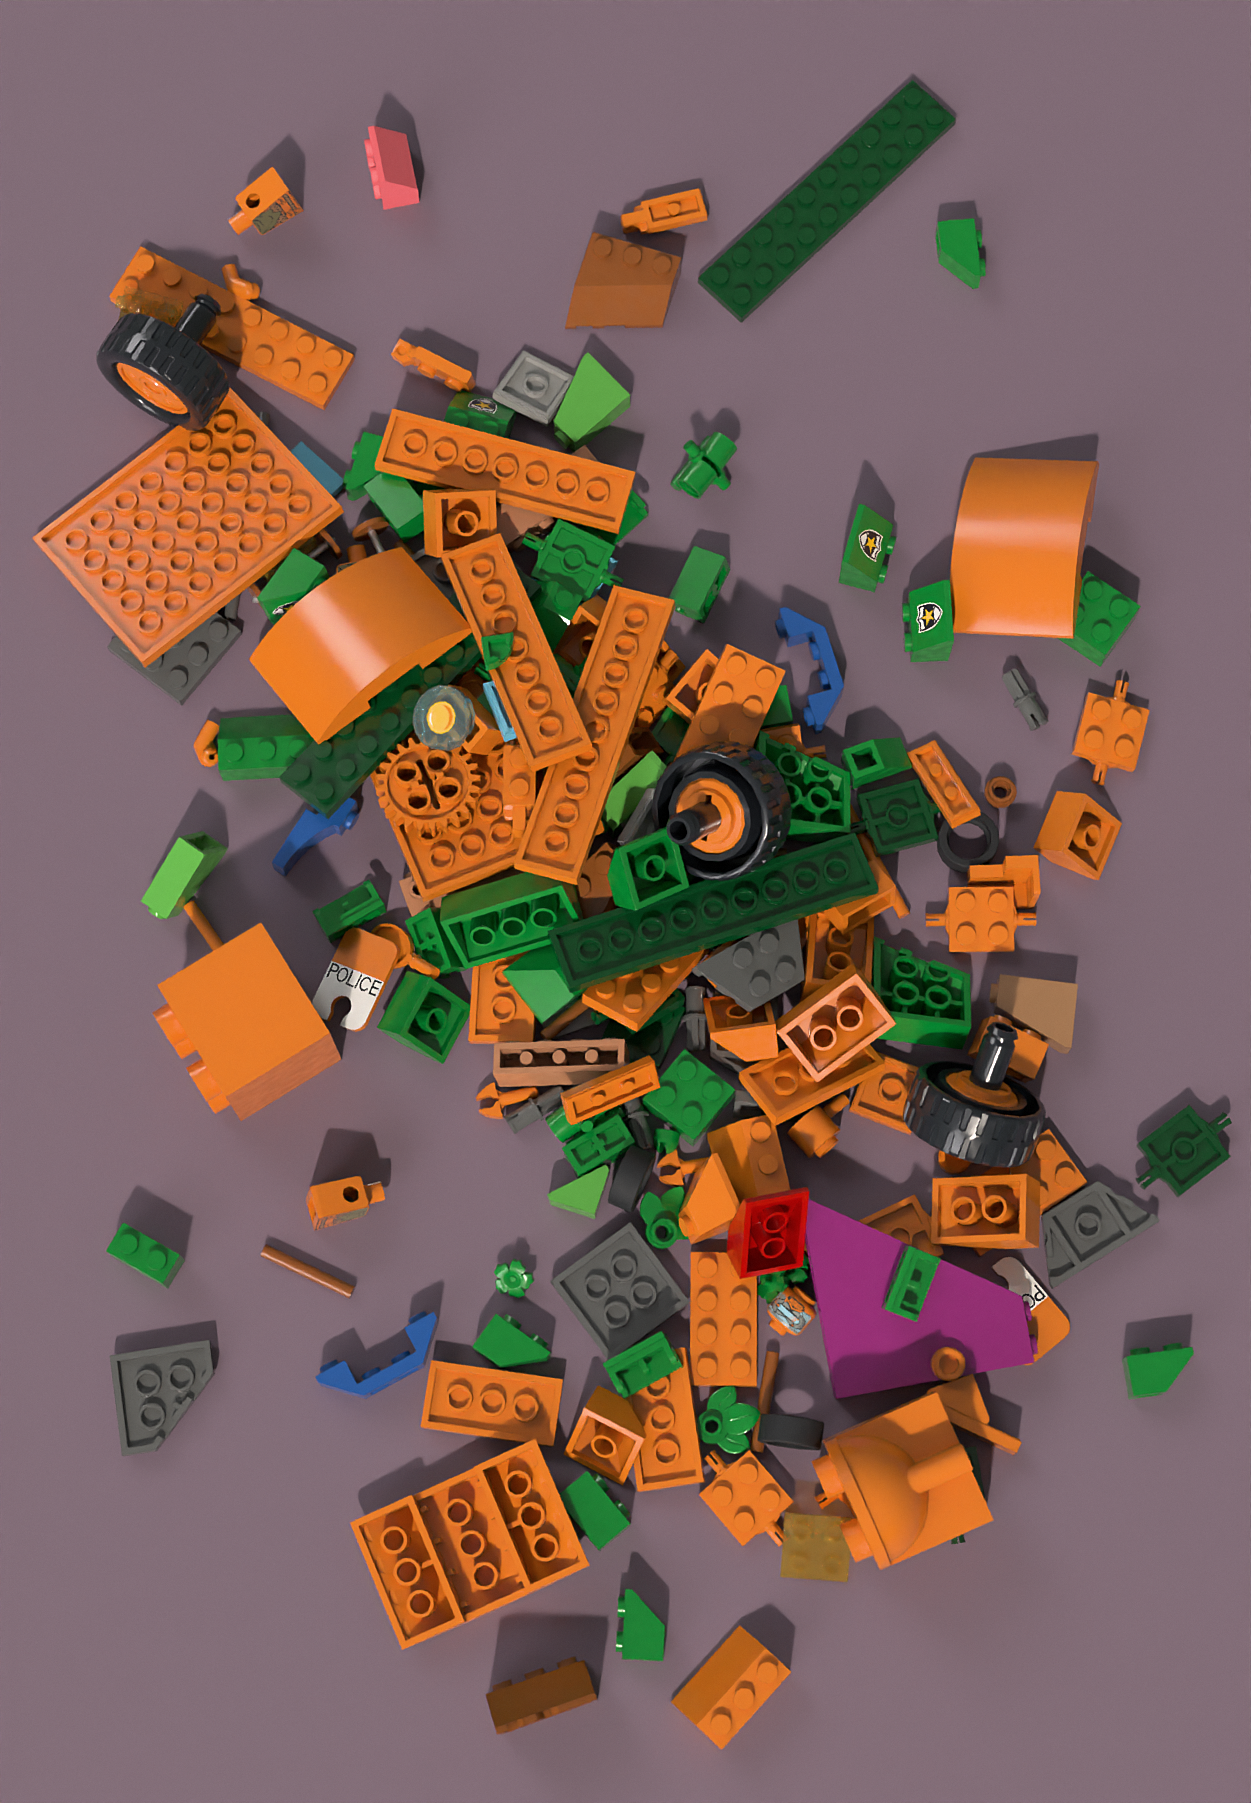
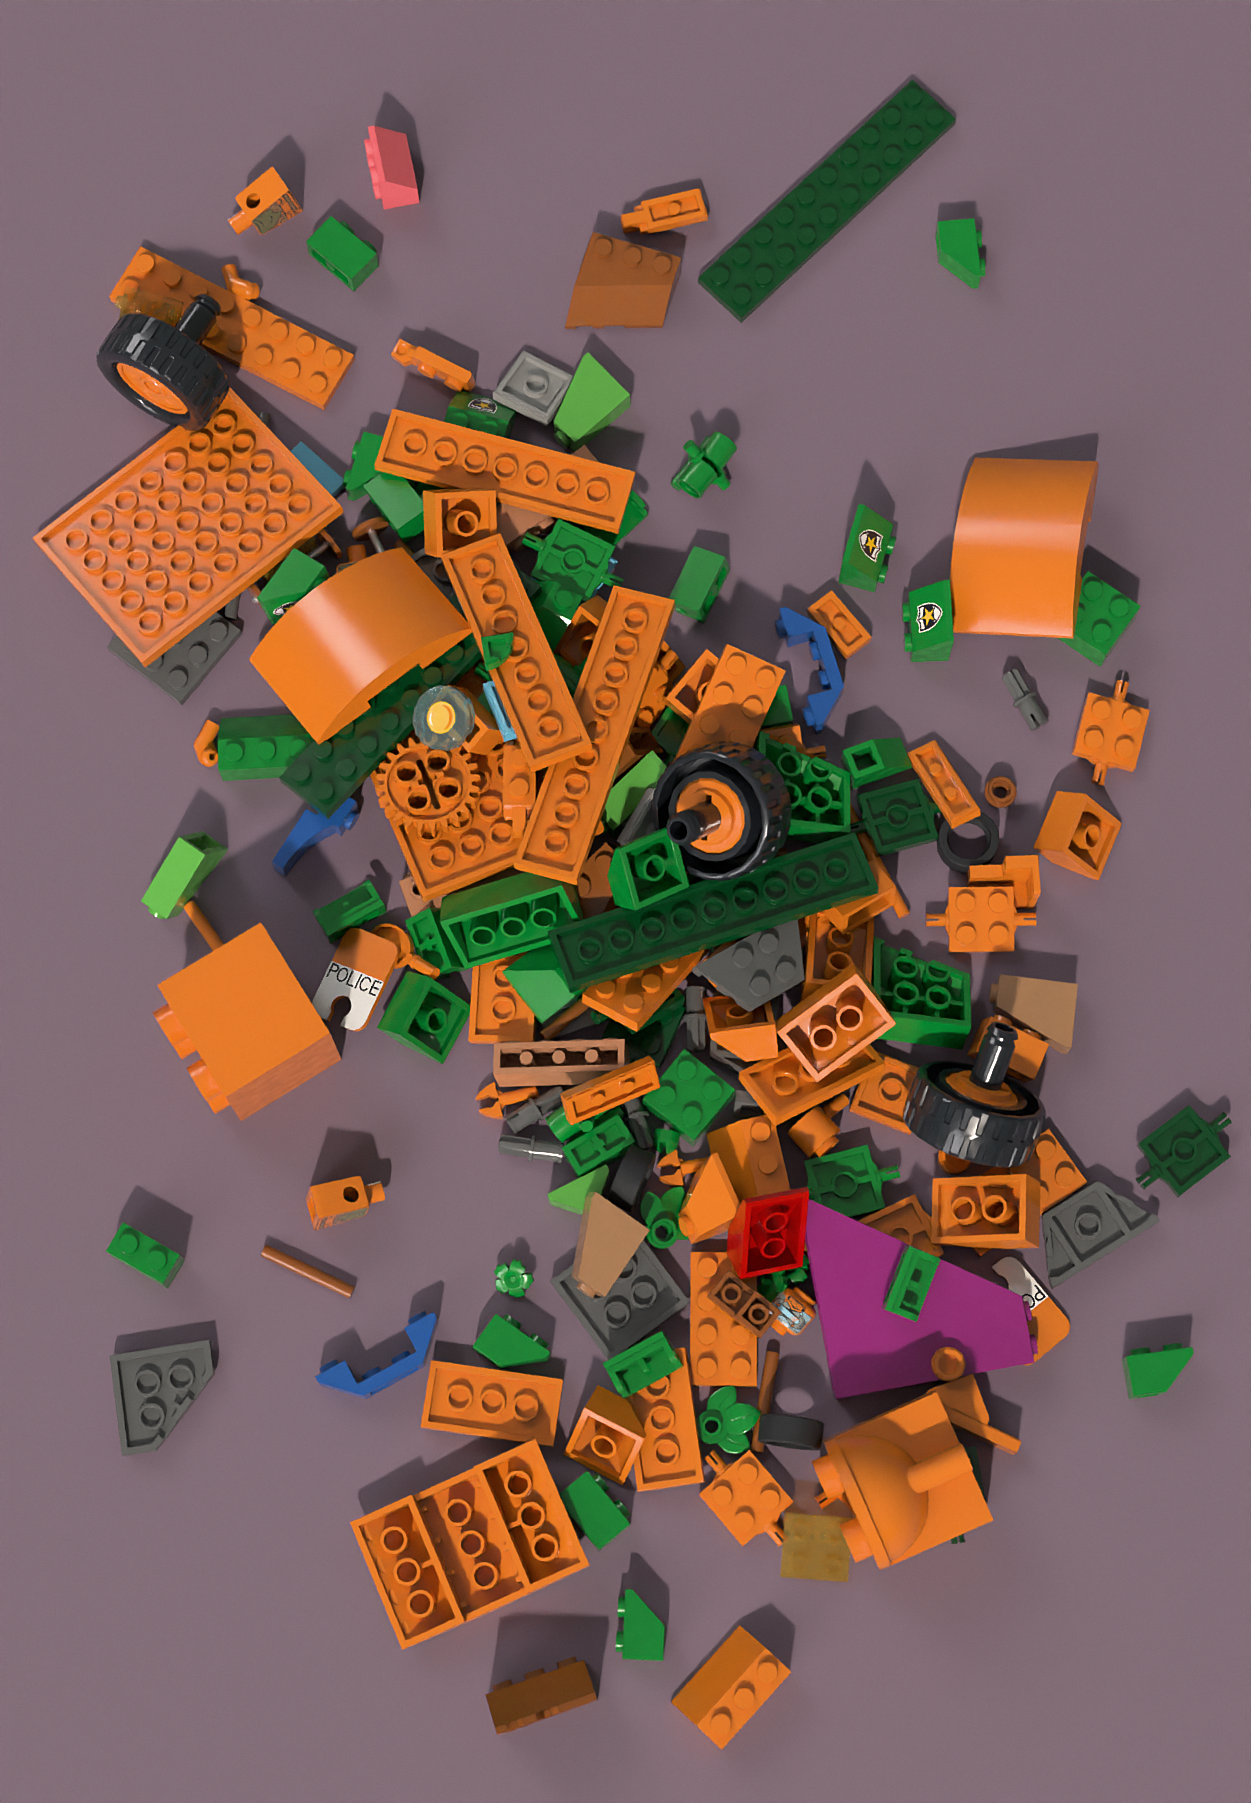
none -> green brick [306,216,379,292]
none -> dark grey axle [498,1134,565,1163]
none -> medium nougat slope [571,1192,650,1298]
none -> dark orange slope [707,1270,781,1338]
none -> green plate [803,1144,900,1218]
none -> orange plate [807,590,872,660]

